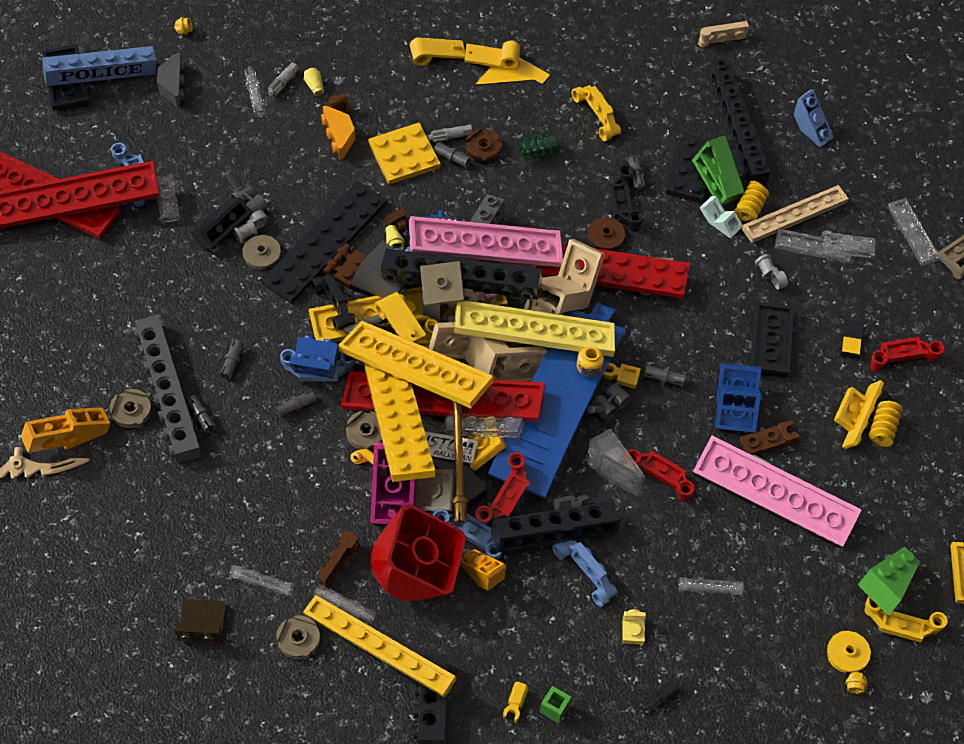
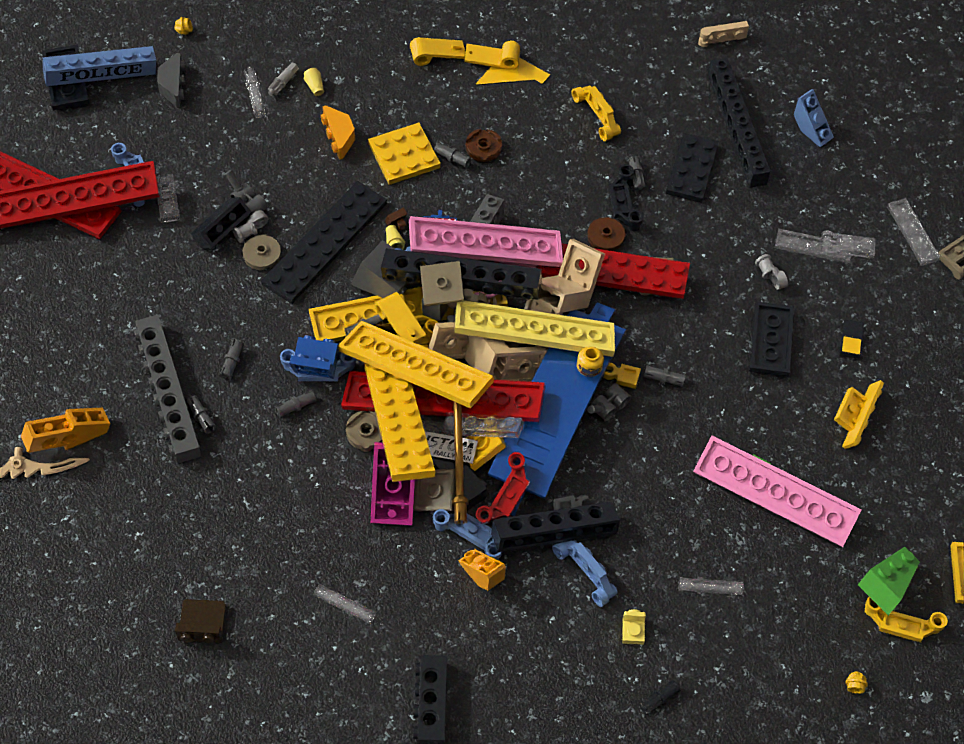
dark tan plate [110,389,152,428] -> none
clear pin [229,564,294,596] -> none
dark tan plate [276,615,320,660] -> none
yellow plate [303,595,457,697] -> none
black plate [311,274,355,332] -> none
reddish brown plate [317,530,360,589] -> none
reddish brown plate [323,243,367,289] -> none
reddish brown tile [328,93,351,113] -> none
yellow arm [351,449,374,464] -> none
red piece [371,504,466,601] -> none
light grey piece [428,125,472,143] -> none
yellow bar [503,682,529,723] -> none
clear green piece [518,131,559,161] -> none
bright green brick [540,686,571,724] -> none
clear slope [586,429,645,497] -> none
red plate [624,449,694,502] -> none
bright green wedge [692,136,744,206] -> none
light aqua slope [700,196,743,238] -> none
blue bracket [715,363,761,433] -> none
yellow piece [734,181,769,222] -> none
reddish brown plate [739,420,799,455] -> none
tan plate [742,185,849,243] -> none
yellow plate [827,631,871,673] -> none
yellow piece [869,401,903,447] -> none
red plate [870,337,945,372] -> none

